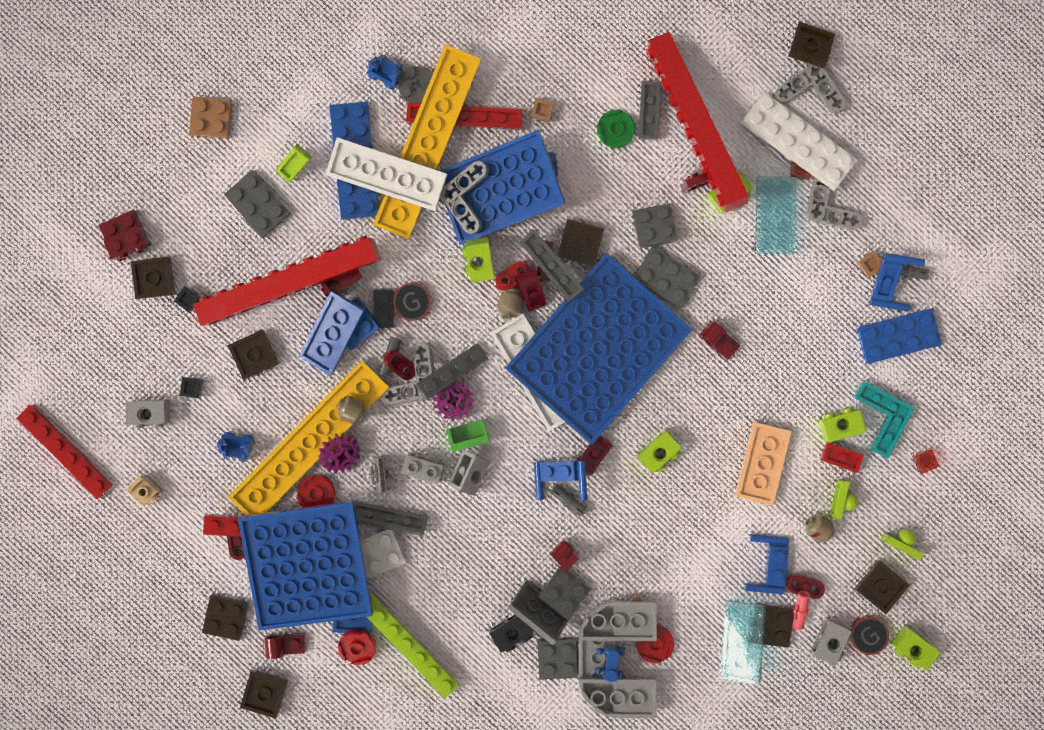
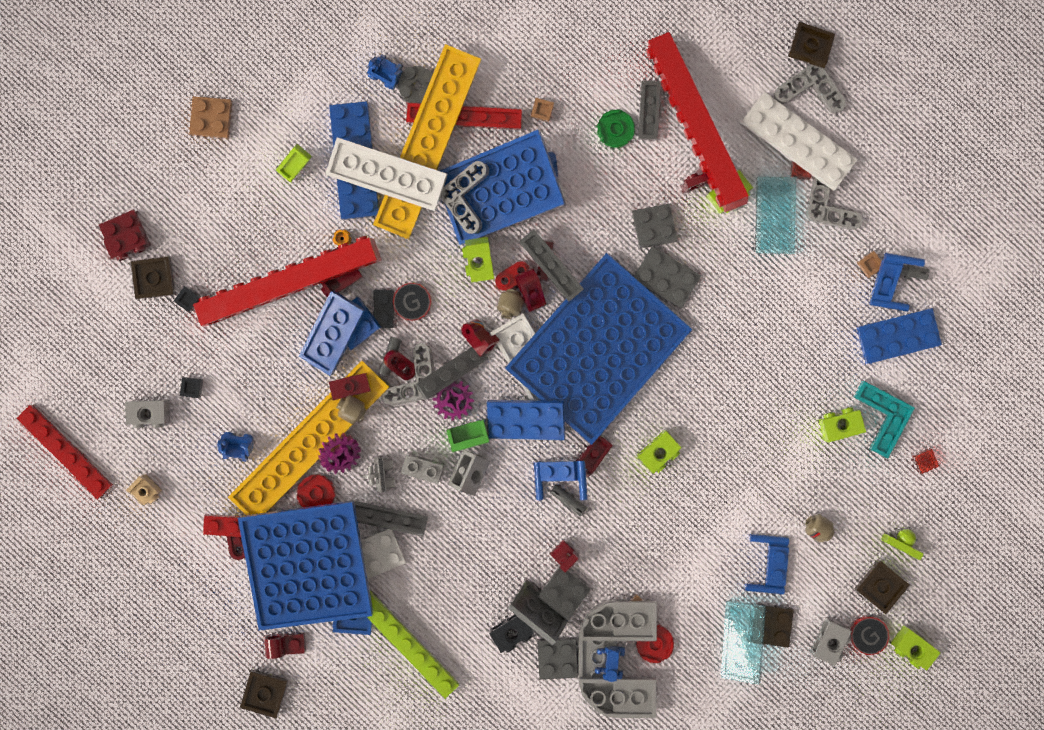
dark brown plate [202,594,249,641] -> none
dark grey plate [224,169,291,238] -> none
dark brown plate [227,329,279,380] -> none
red tile [338,629,377,665] -> none
dark brown plate [557,219,604,266] -> none
dark red plate [698,321,741,360] -> none
light nougat plate [735,422,792,506] -> none
dark red plate [786,574,825,599] -> none
coral pin [792,591,810,630] -> none
red plate [820,442,864,473] -> none
lime tile [829,479,858,520] -> none
none -> dark red plate [328,373,371,400]
none -> light orange plate [333,230,352,246]
none -> dark red leg [461,319,500,357]
none -> blue plate [487,400,566,440]

